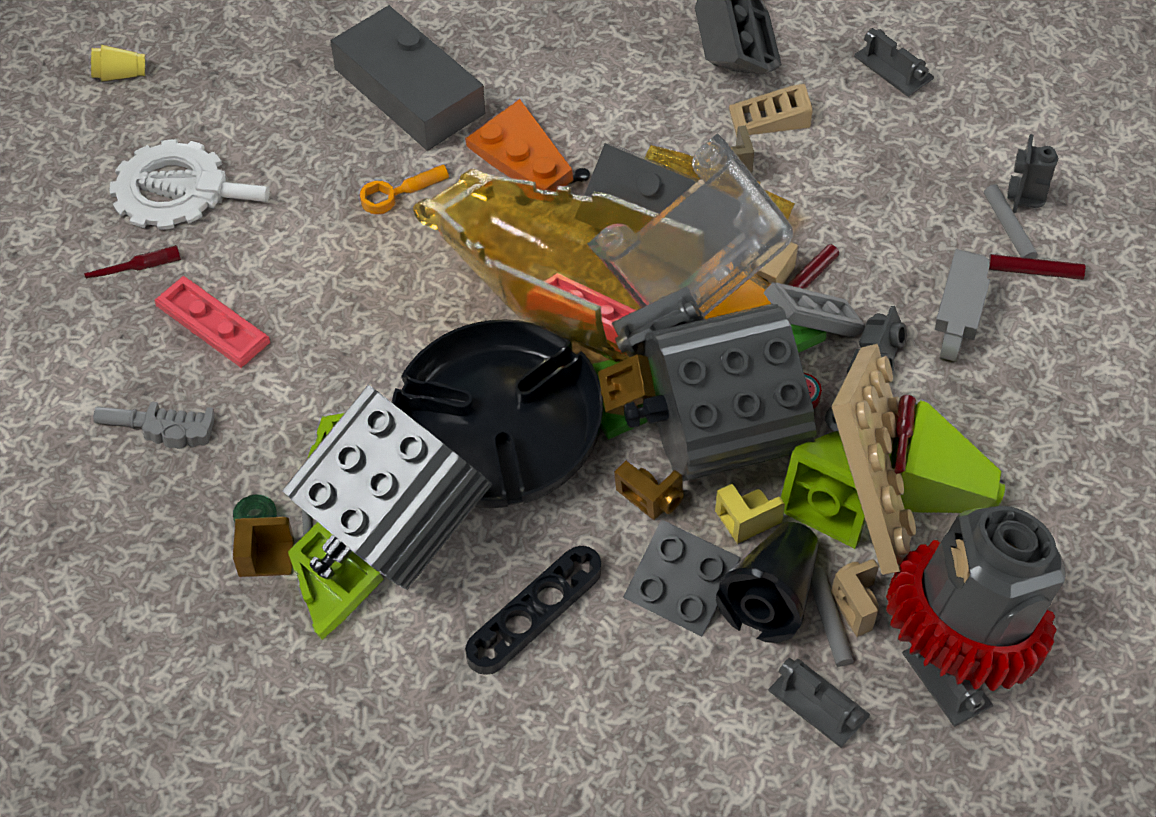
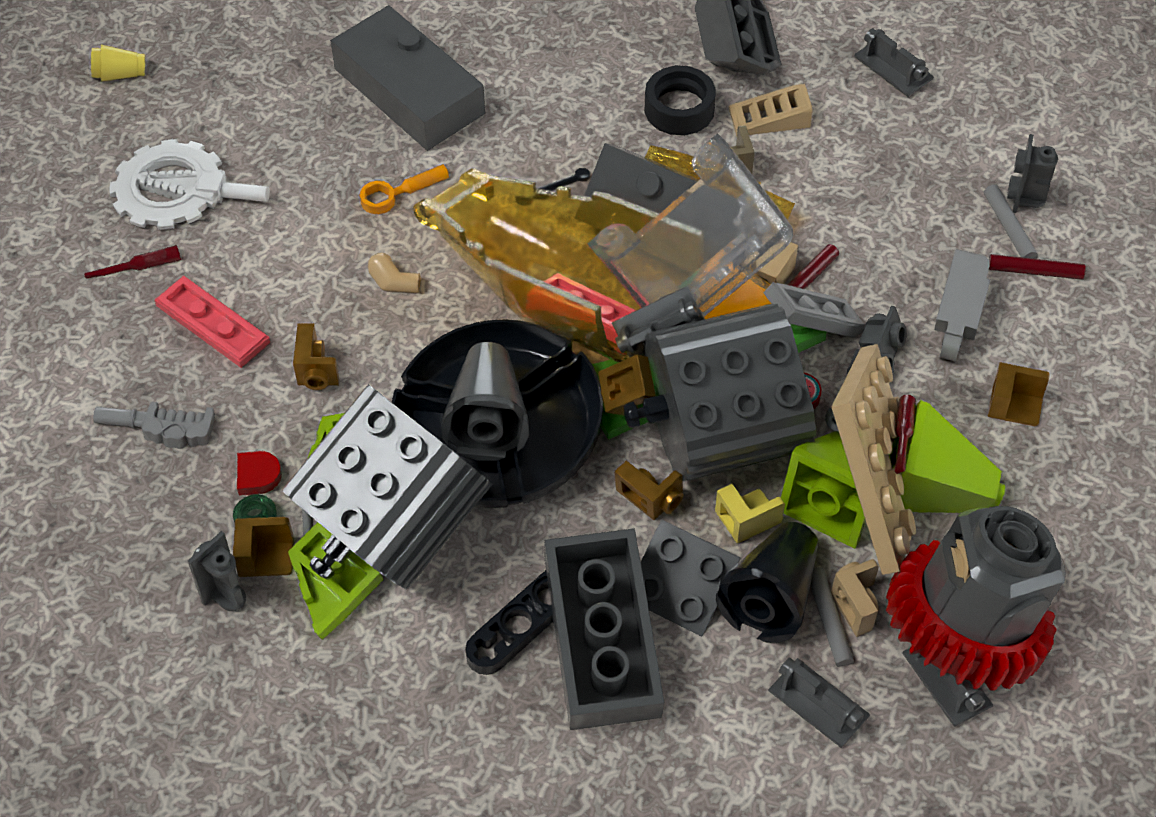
orange wing [465,99,573,201] -> none
none -> dark grey hinge [188,531,246,611]
none -> red tile [237,451,282,496]
none -> pearl gold bracket [293,323,340,390]
none -> tan arm [368,252,421,293]
none -> dark grey cone [441,342,530,461]
none -> dark grey brick [544,528,665,730]
none -> black tyre [644,65,716,136]
none -> pearl gold panel [988,362,1050,427]

